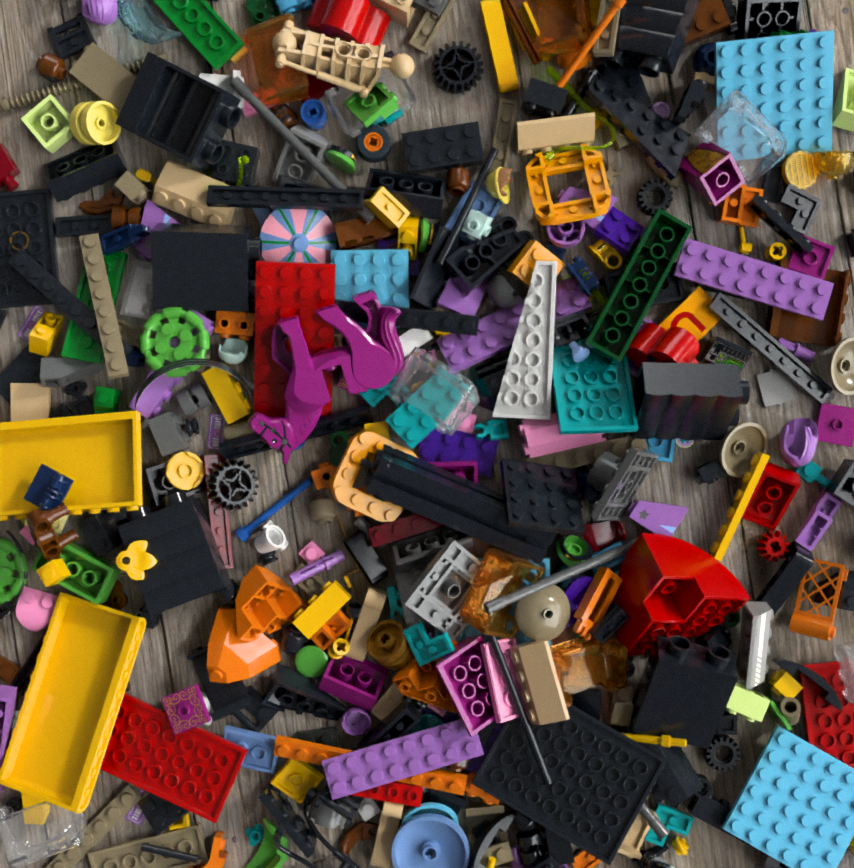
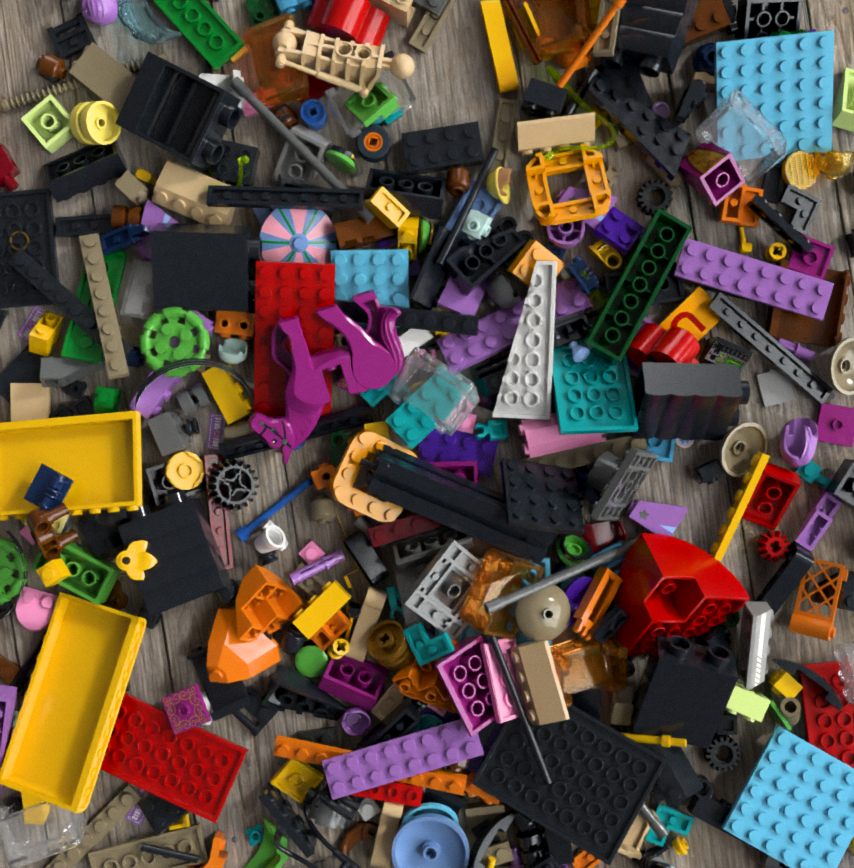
reddish brown piece [79,189,125,215] -> none
medium blue tile [223,725,278,774] -> none
black gear [432,41,484,94] -> none

